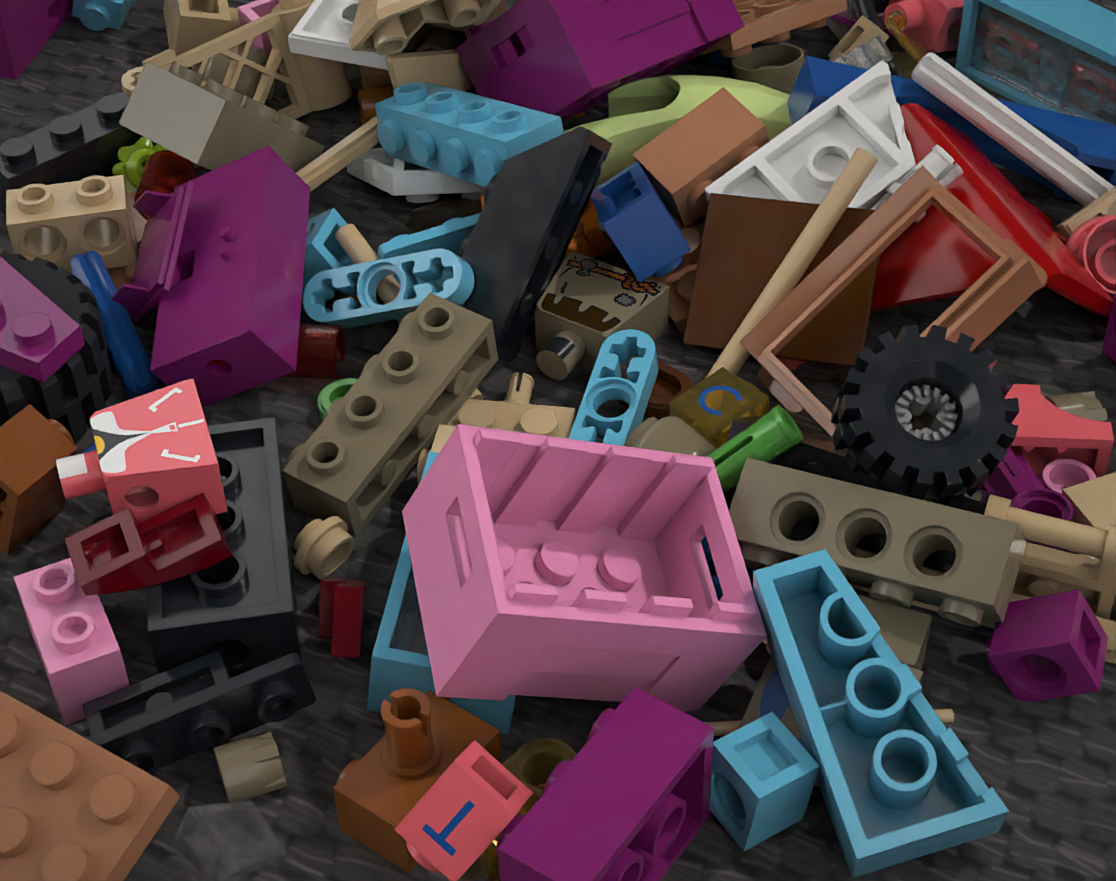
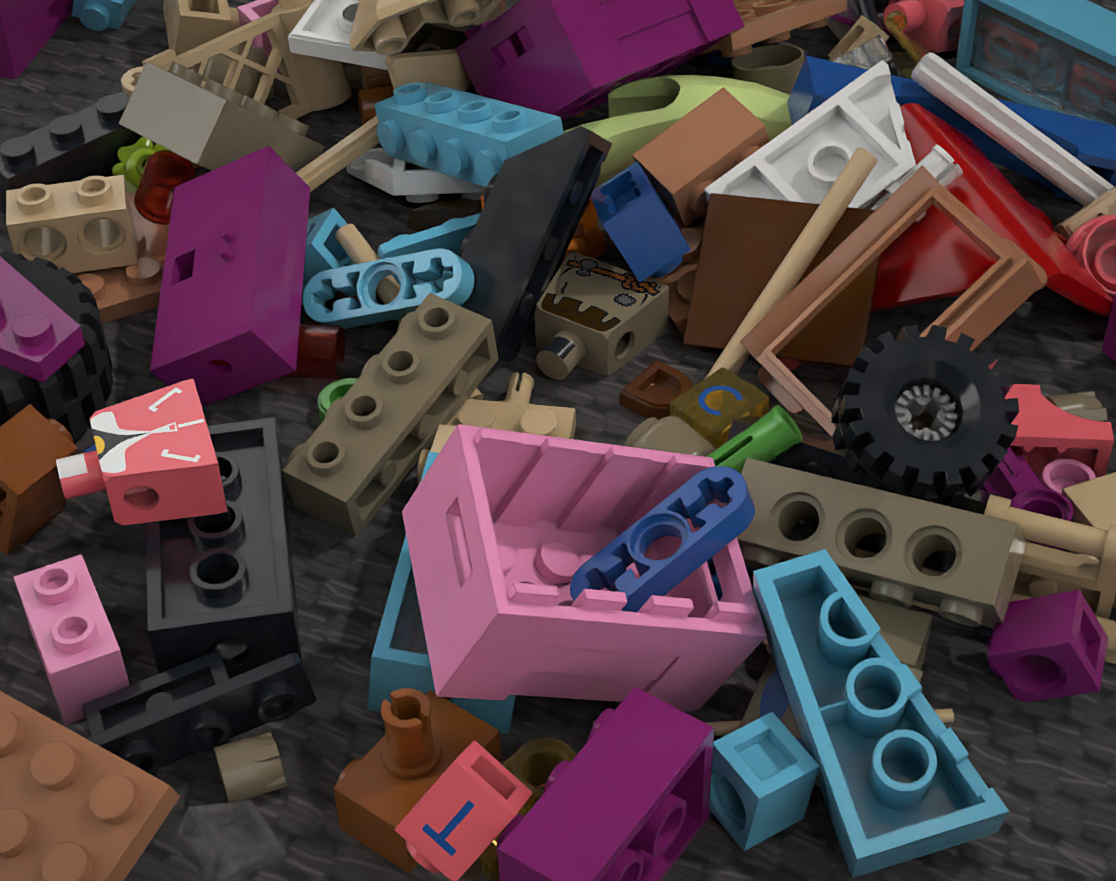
dark red slope [64,493,232,595] -> none
blue axle [70,250,159,399] -> none
magenta piece [111,181,194,325] -> none
tan plate [293,516,355,580] -> none
dark red slope [318,577,367,658] -> none
medium azure beam [568,329,659,446] -> none
none -> blue beam [570,466,755,612]

